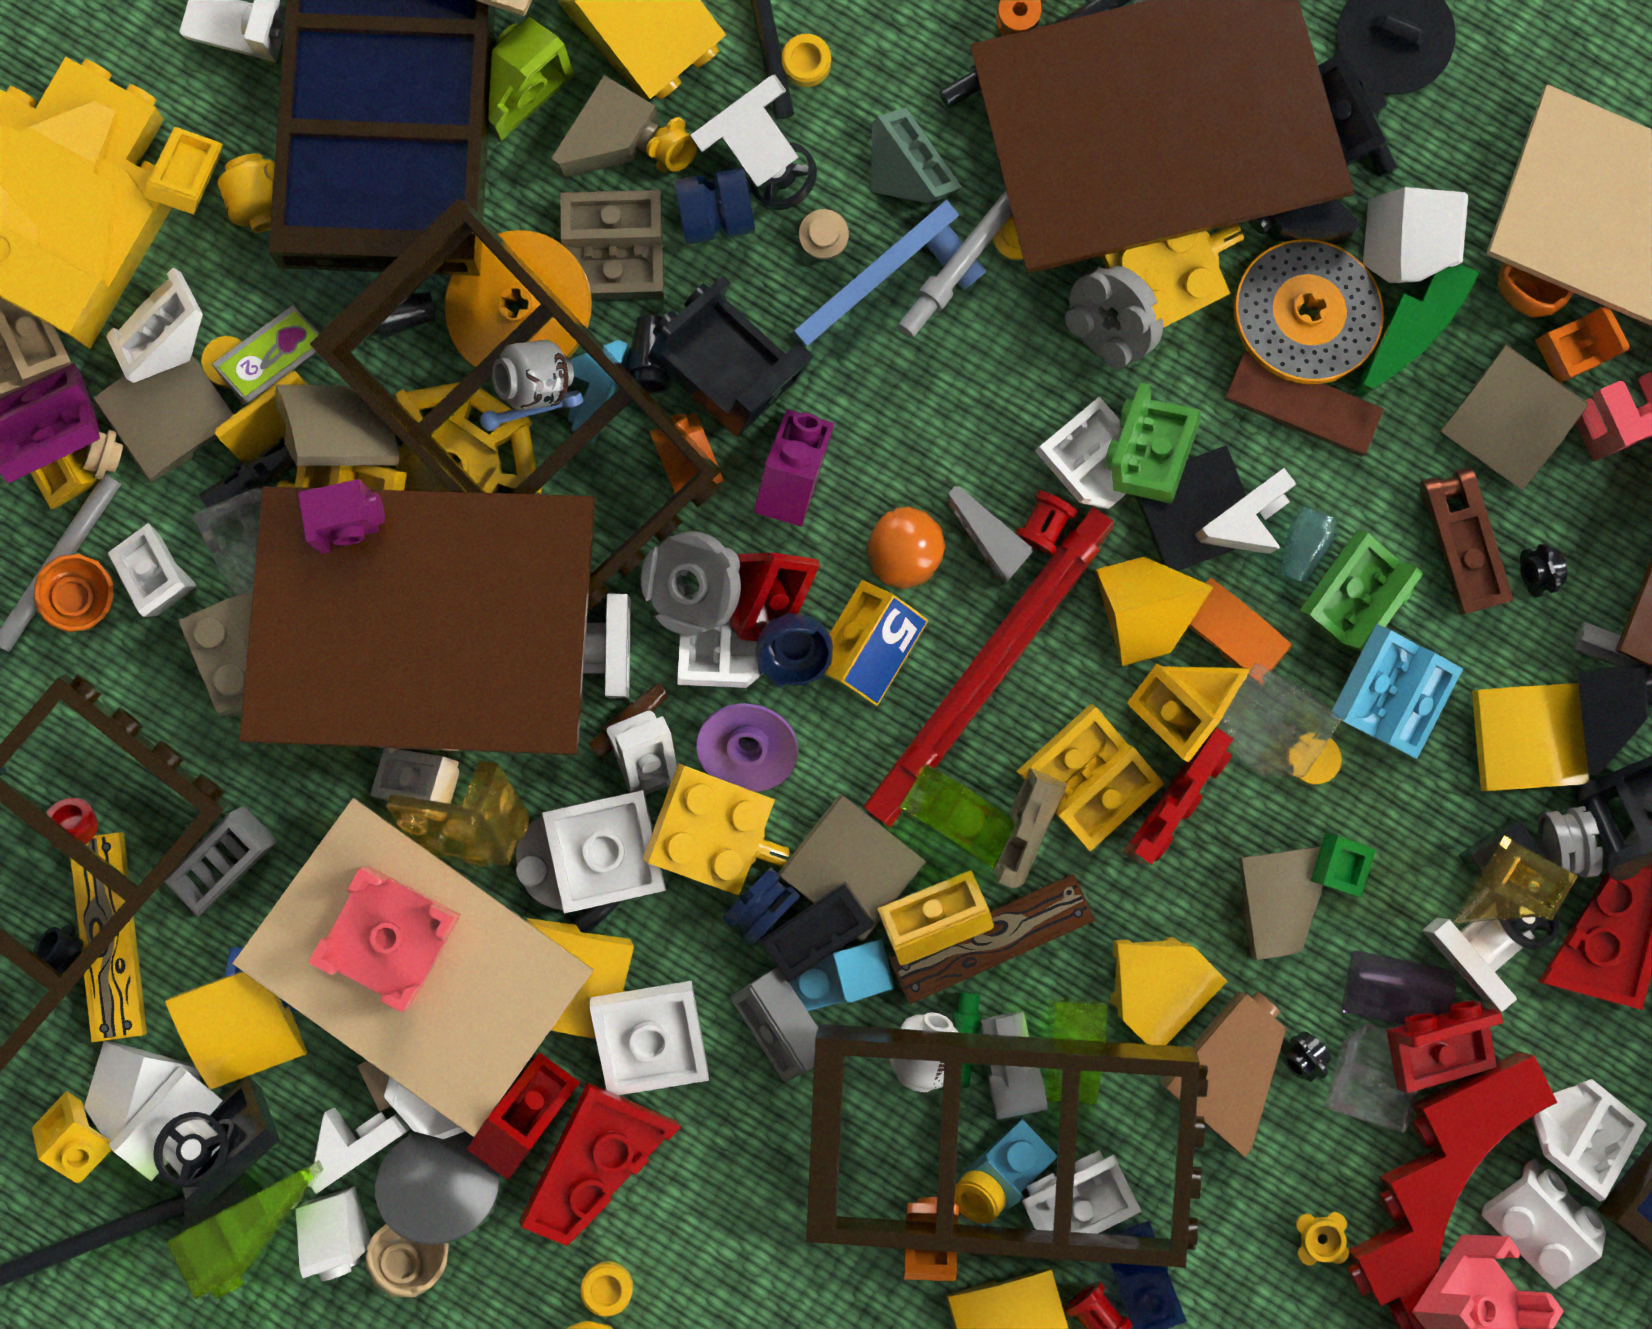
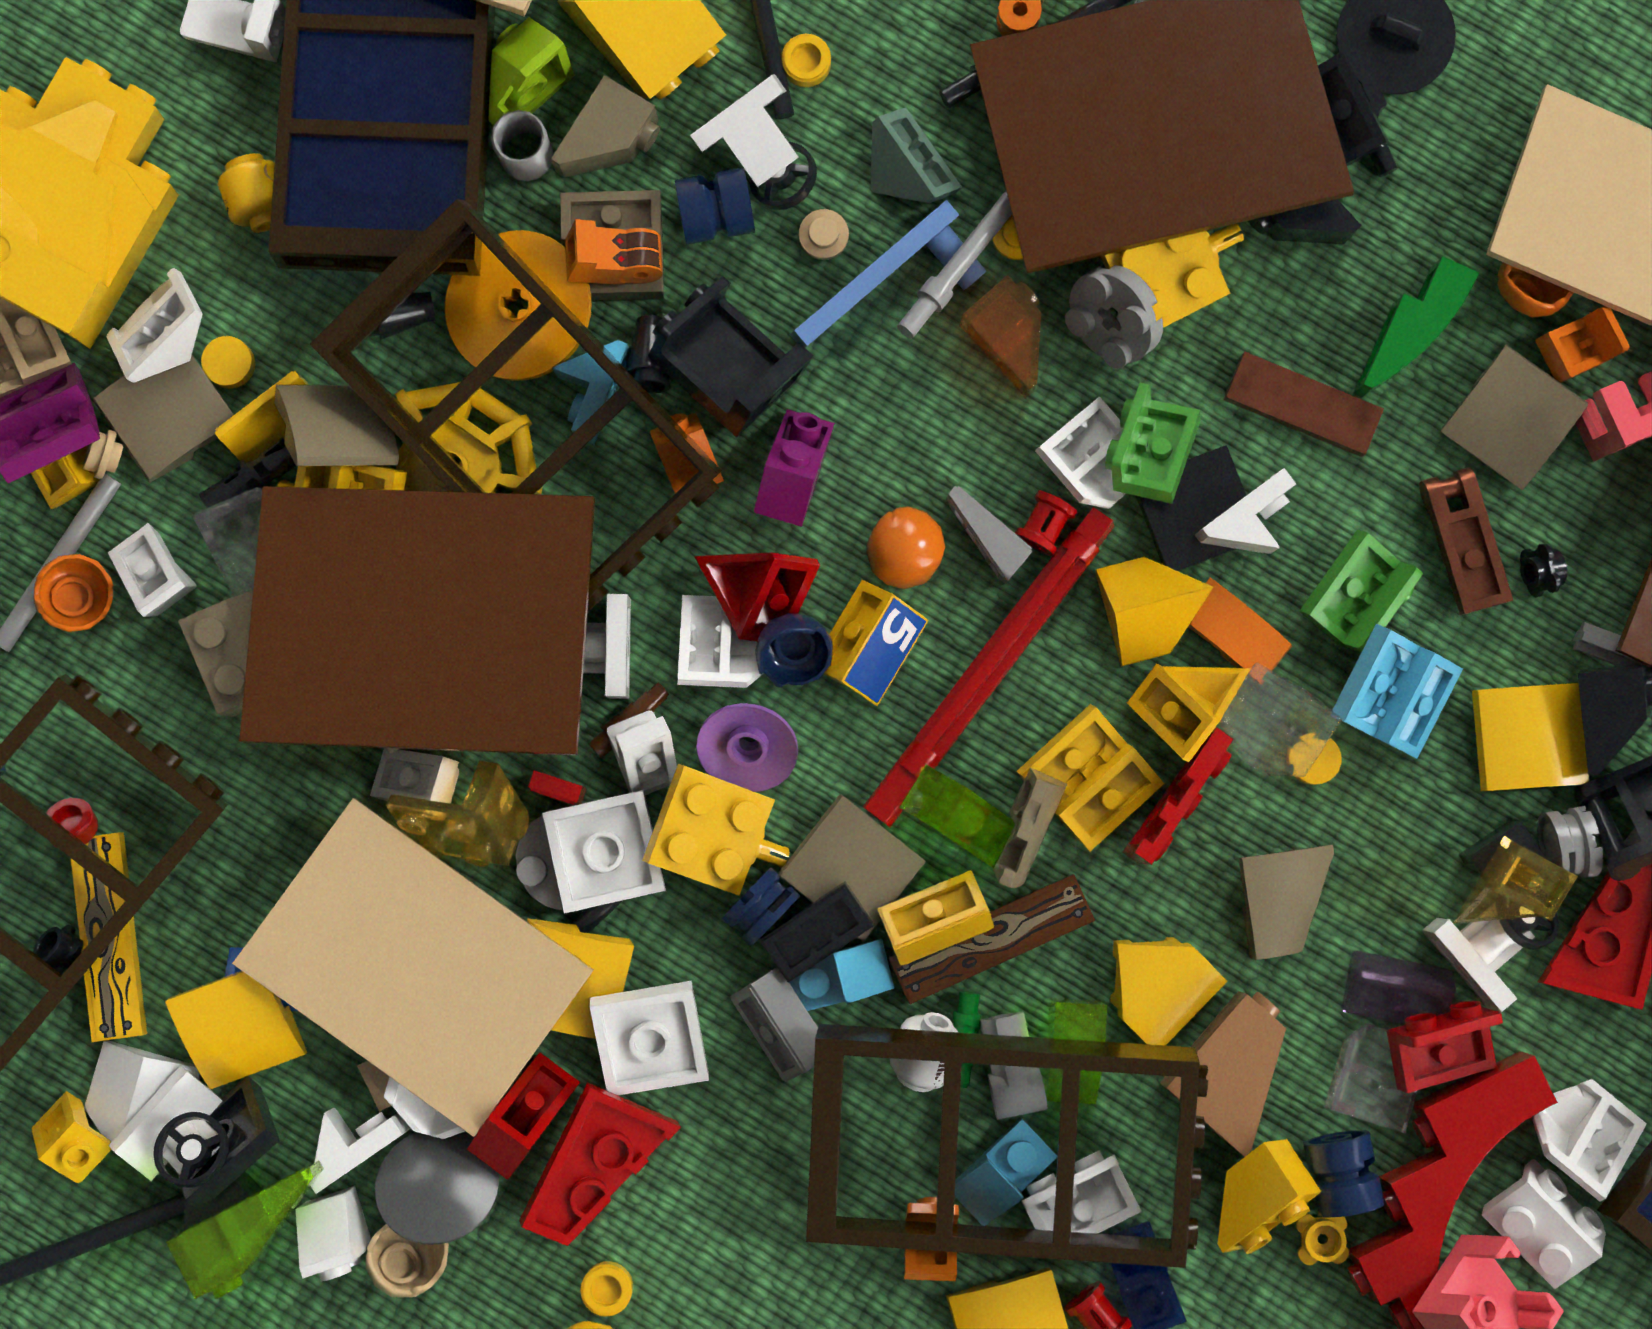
yellow tile [144,127,223,215] -> none
light grey slope [164,807,277,917] -> none
slope [211,305,319,405] -> none
magenta brick [298,479,385,554] -> none
coral panel [308,866,461,1013] -> none
medium blue hinge [480,390,583,431] -> none
light grey head [492,340,574,410] -> none
light grey plate [641,531,741,636] -> none
yellow plate [646,117,697,173] -> none
yellow tile [954,1170,1006,1224] -> none
piece [1234,239,1384,384] -> none
clear light blue cone [1278,505,1339,584] -> none
black plate [1280,1031,1331,1082] -> none
green tile [1310,833,1376,898] -> none
white slope [1363,187,1468,283] -> none
none -> light grey piece [491,110,554,181]
none -> red tile [528,770,587,805]
none -> orange leg [565,219,663,285]
none -> clear orange slope [959,275,1041,399]
none -> yellow slope [1217,1139,1321,1254]
none -> dark blue wheel [1303,1130,1385,1217]

